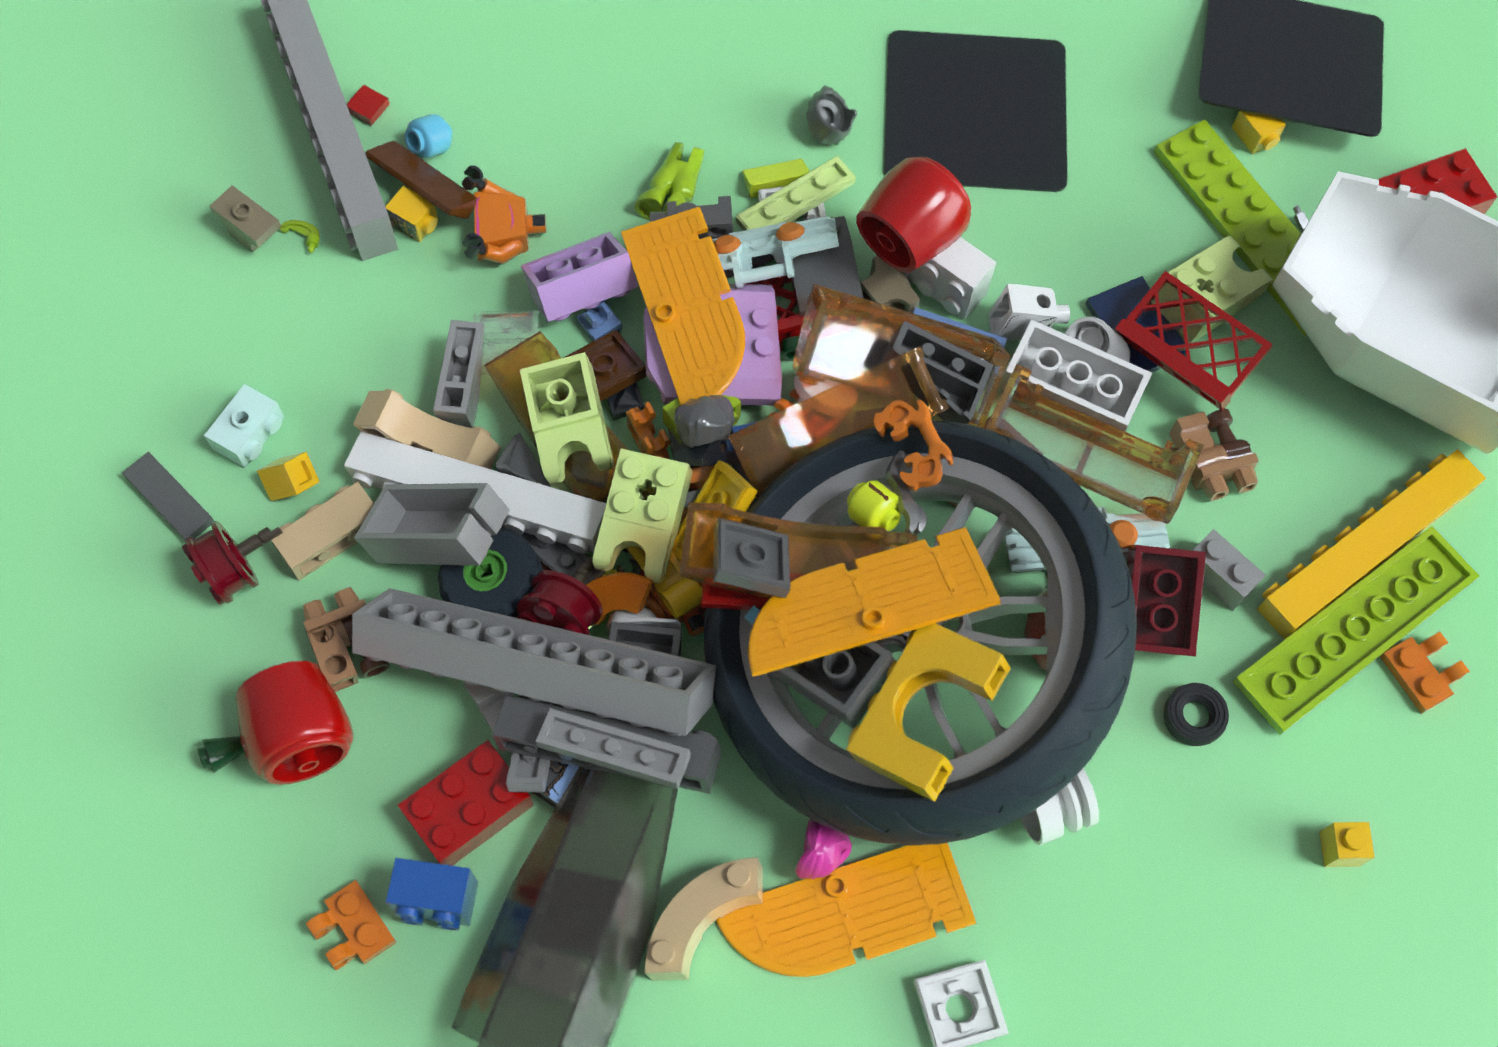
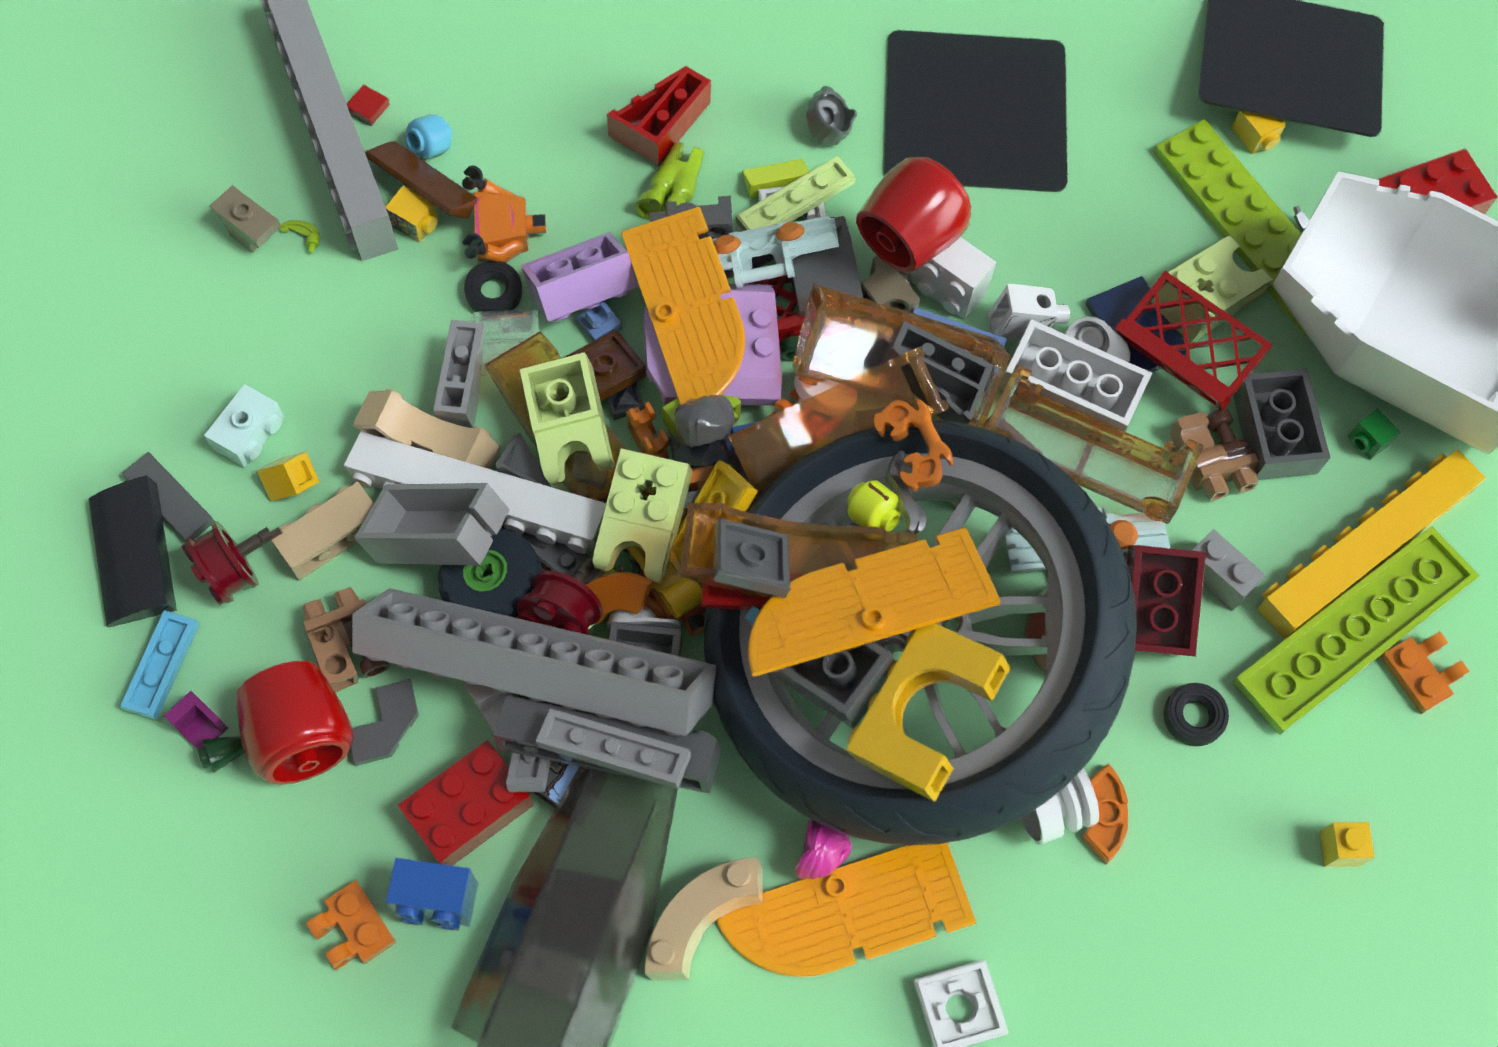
none -> black slope [88,475,177,628]
none -> medium azure plate [120,610,200,720]
none -> magenta panel [164,691,228,749]
none -> dark grey tile [351,679,419,766]
none -> black tyre [464,261,523,317]
none -> red wedge [607,66,711,166]
none -> orange tile [1081,763,1128,865]
none -> dark grey brick [1233,369,1331,480]
none -> green plate [1348,408,1401,460]

